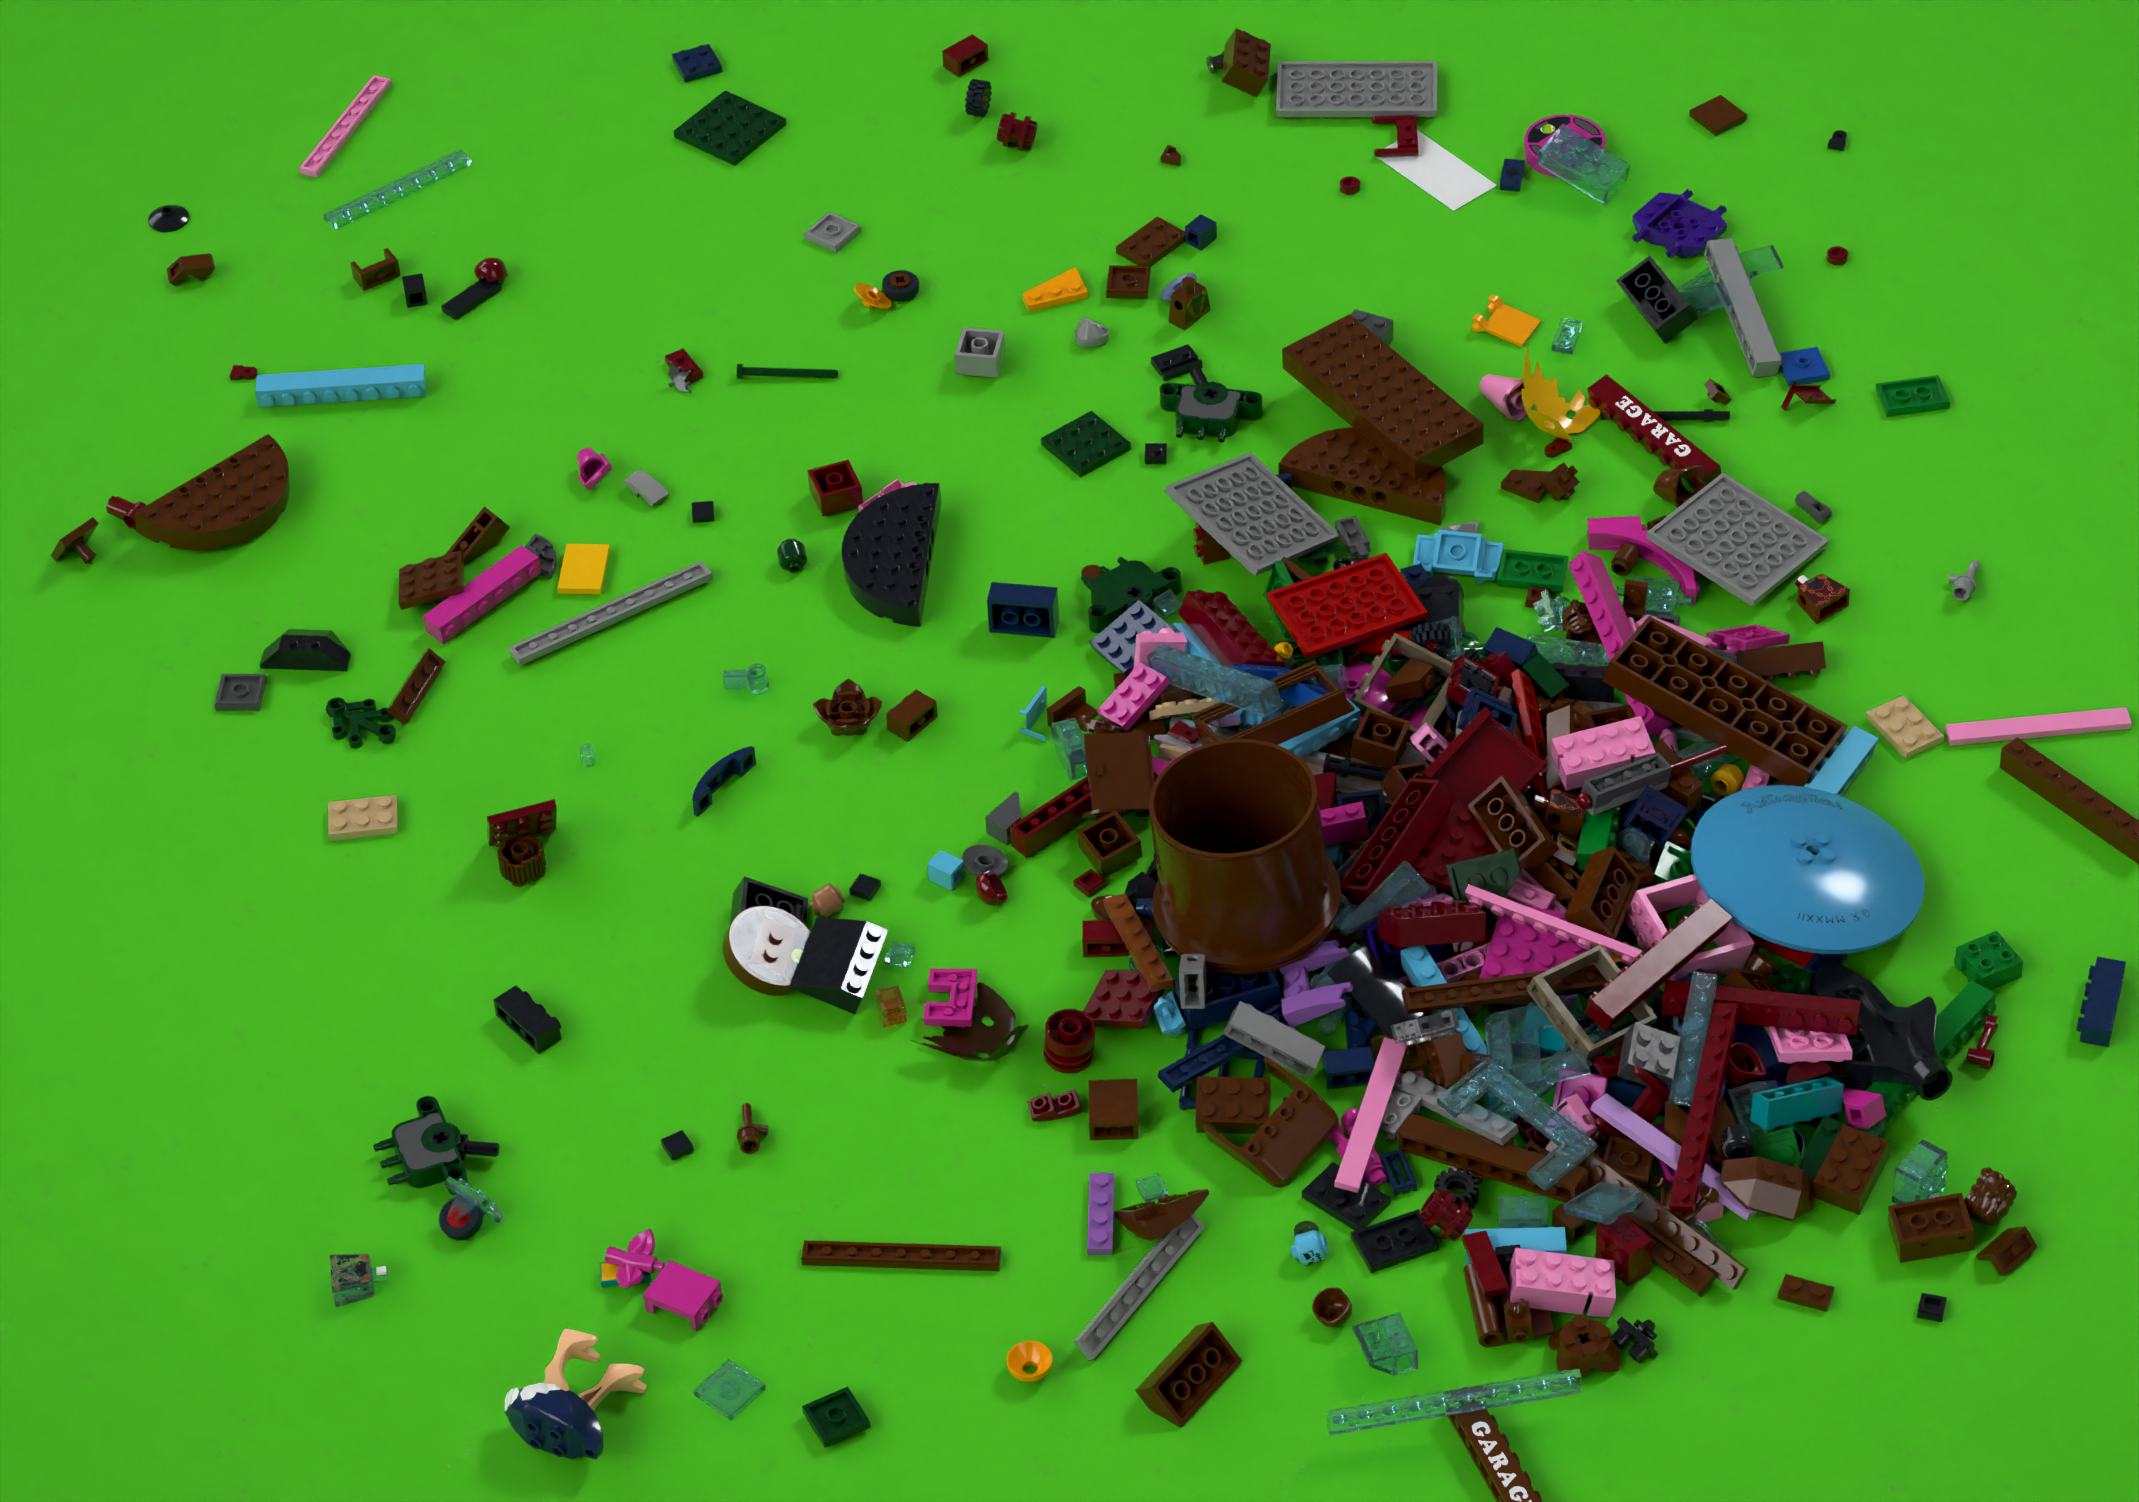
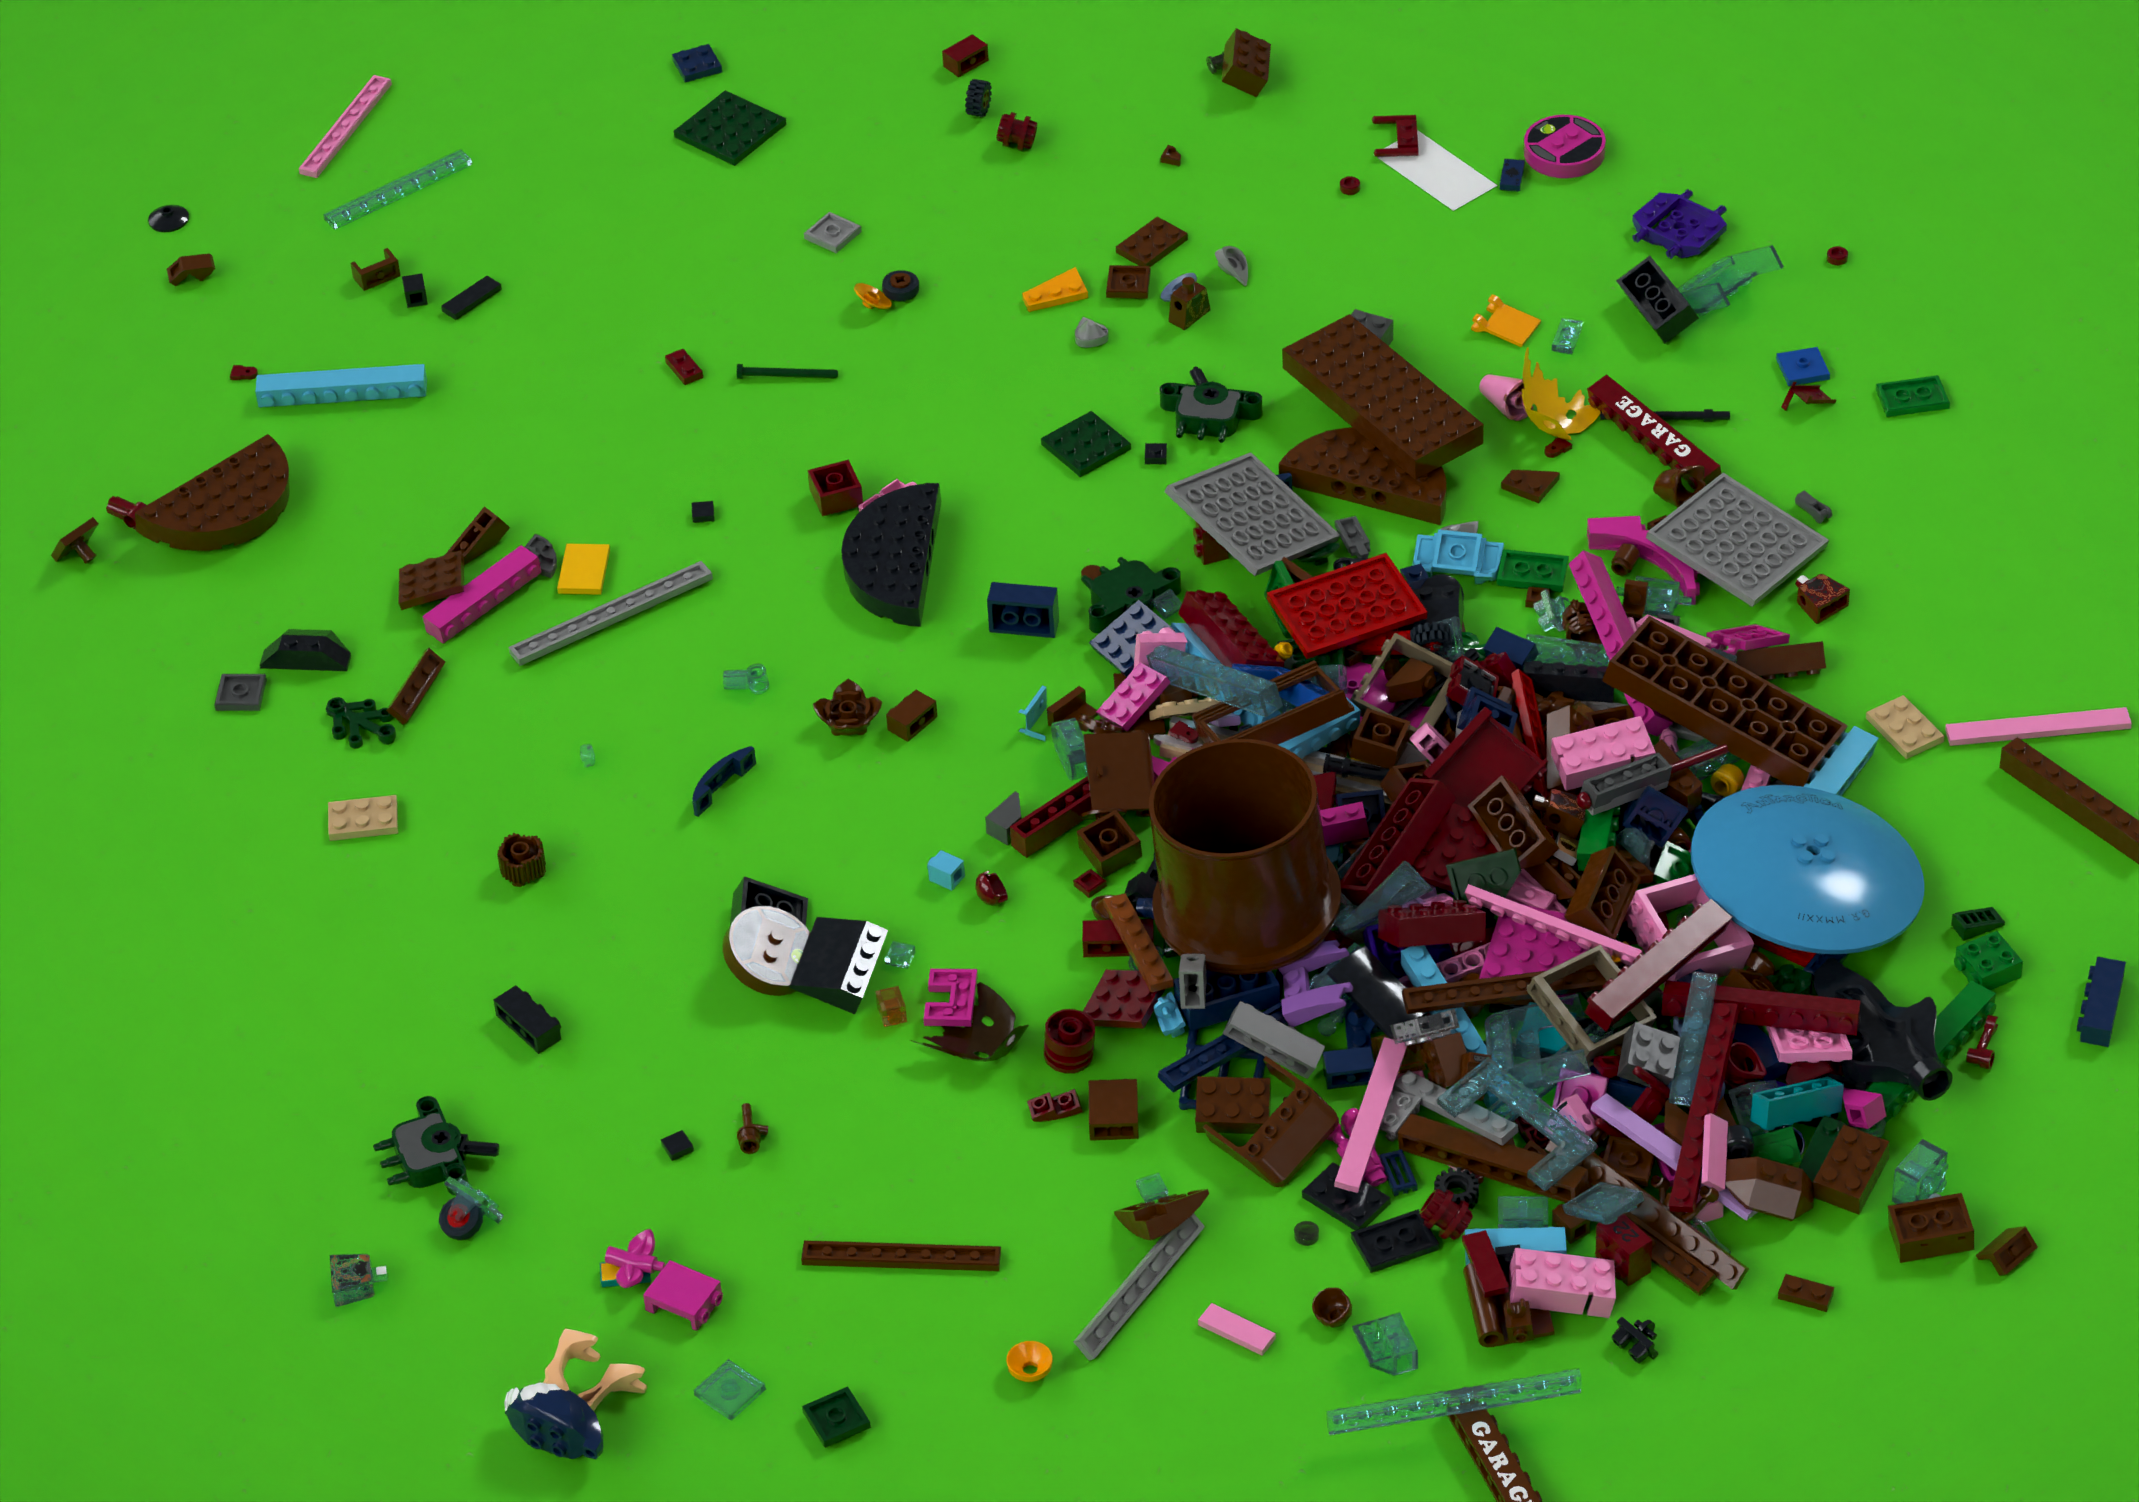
dark red hair [474,257,508,282] -> none
dark red plate [487,799,557,847] -> none
dark pink piece [576,448,612,490] -> none
light grey slope [623,470,669,508] -> none
dark grey piece [668,361,692,393] -> none
dark green head [777,539,807,573] -> none
medium nougat head [809,883,846,918] -> none
black tile [849,873,881,901] -> none
light grey brick [955,327,1006,378] -> none
dark grey dish [962,845,1008,876] -> none
medium lavender plate [1087,1173,1115,1255] -> none
reddish brown slope [1135,1322,1242,1427] -> none
black plate [1151,344,1202,381] -> none
dark blue brick [1185,214,1217,251] -> none
light grey plate [1276,61,1437,118] -> none
medium azure head [1290,1230,1329,1266] -> none
dark green tile [1522,653,1569,701] -> none
clear light blue brick [1537,123,1630,206] -> none
reddish brown brick [1540,462,1580,501] -> none
reddish brown brick [1549,1315,1620,1381] -> none
reddish brown tile [1689,95,1747,136] -> none
light grey brick [1704,238,1782,377] -> none
plate [1704,379,1732,405] -> none
black piece [1828,130,1847,151] -> none
black tile [1917,1293,1947,1322] -> none
light grey piece [1949,560,1980,601] -> none
reddish brown hair [1964,1167,2017,1225] -> none
none -> bright pink tile [1198,1303,1276,1356]
none -> light grey piece [1215,246,1248,286]
none -> reddish brown tile [1384,659,1402,681]
none -> bright pink tile [1701,1113,1728,1192]
none -> dark green slope [1951,907,2005,941]

